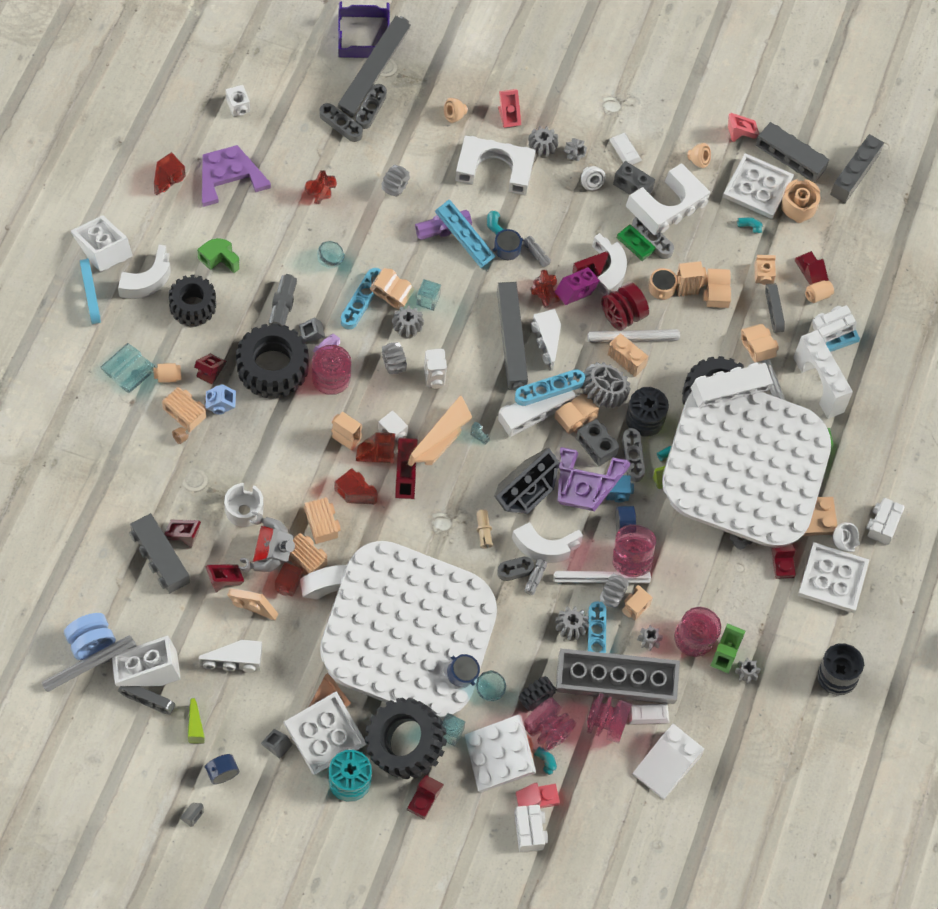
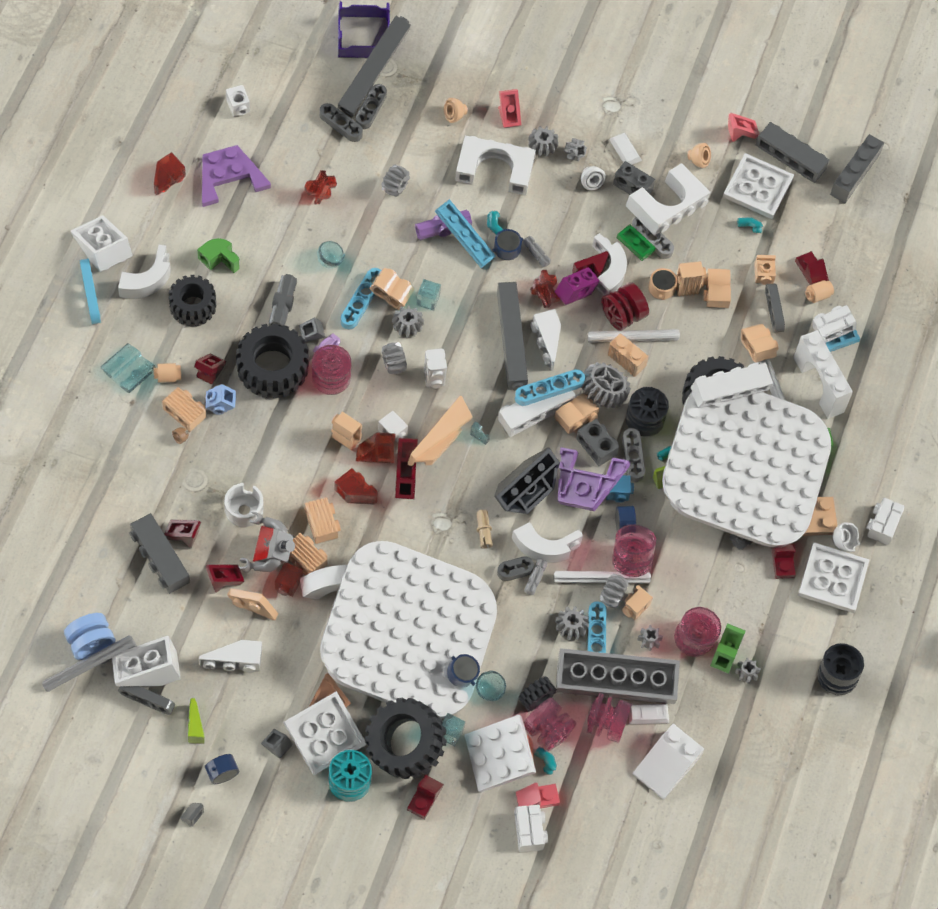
light nougat brick [781,179,820,223] -> none

